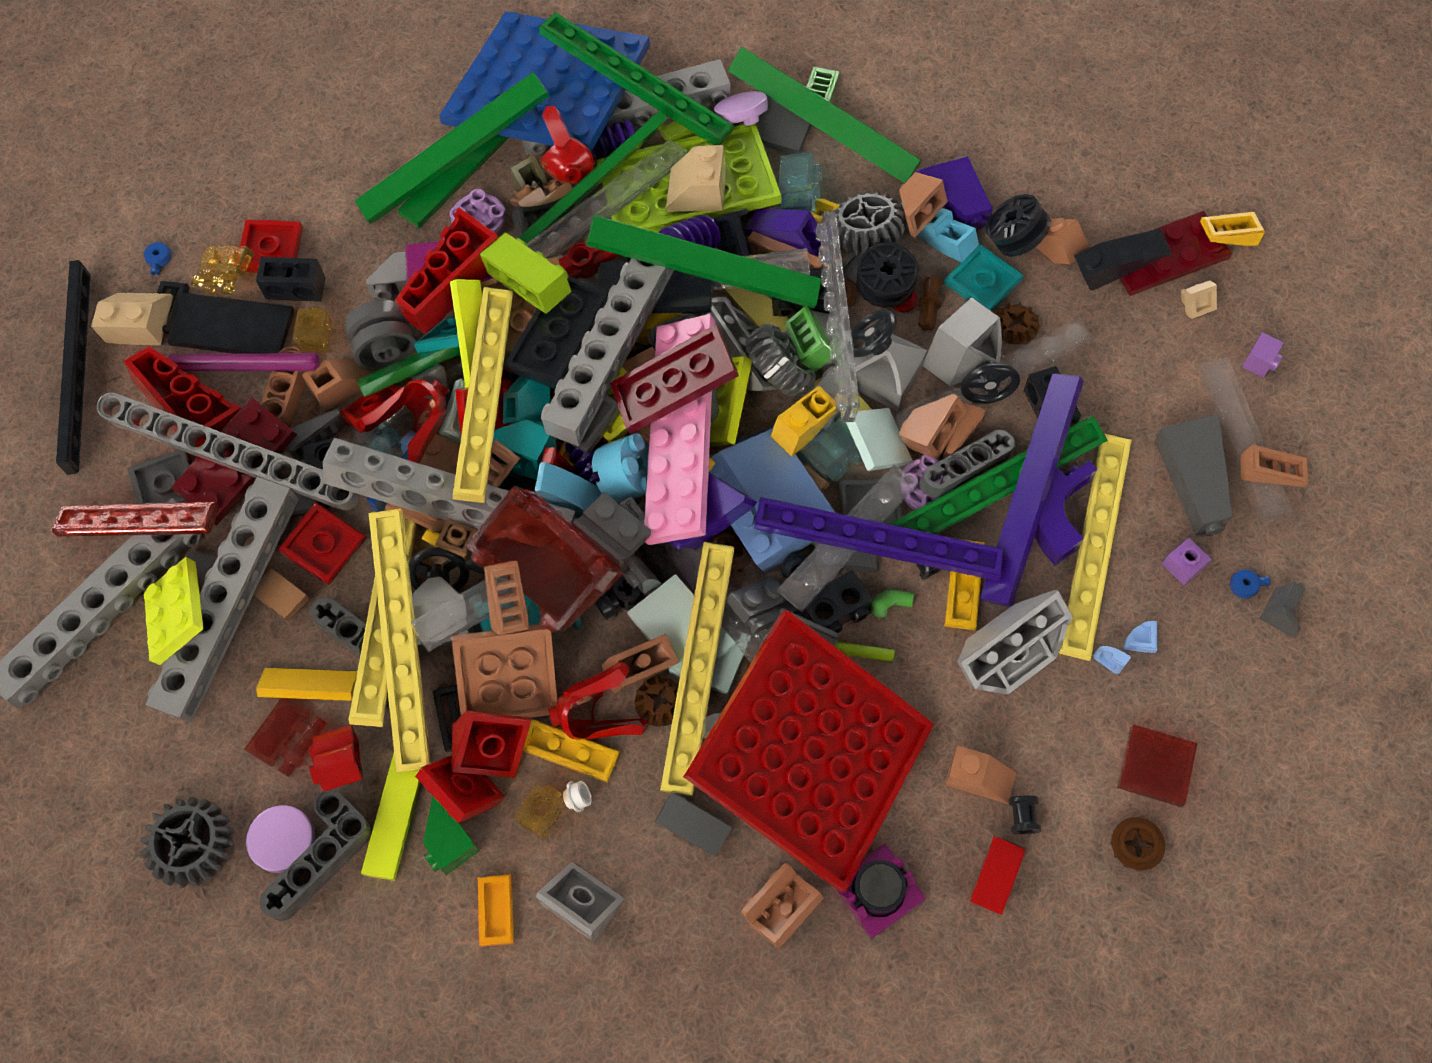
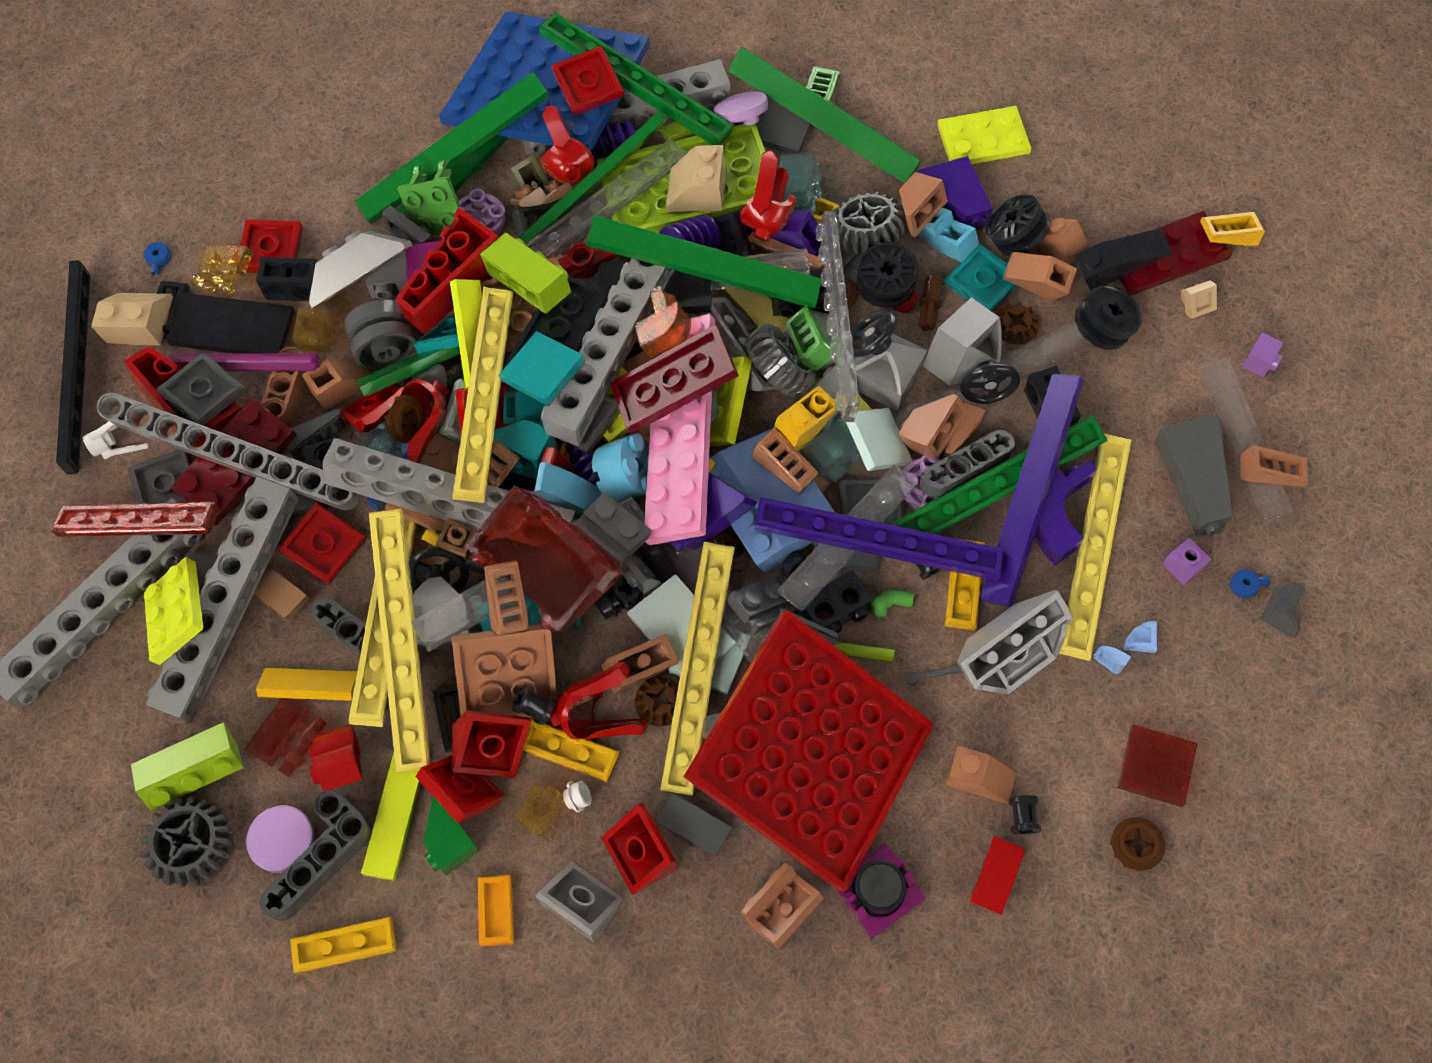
none -> white plant [83,422,149,459]
none -> lime brick [131,722,244,811]
none -> dark grey tile [157,352,246,426]
none -> yellow tile [290,916,397,974]
none -> wedge [309,230,413,308]
none -> dark grey plate [382,206,433,244]
none -> reddish brown gear [384,394,425,443]
none -> bright green plate [397,160,461,236]
none -> teal tile [499,331,585,406]
none -> black bush [511,685,555,725]
none -> red tile [551,46,624,116]
none -> red slope [601,803,677,895]
none -> clear orange brick [635,286,691,359]
none -> red piece [740,150,797,242]
none -> nougat slope [752,428,818,494]
none -> dark grey hinge [906,665,964,685]
none -> neon yellow plate [937,106,1032,164]
none -> nougat slope [1003,252,1077,301]
none -> black wheel [1075,285,1142,350]

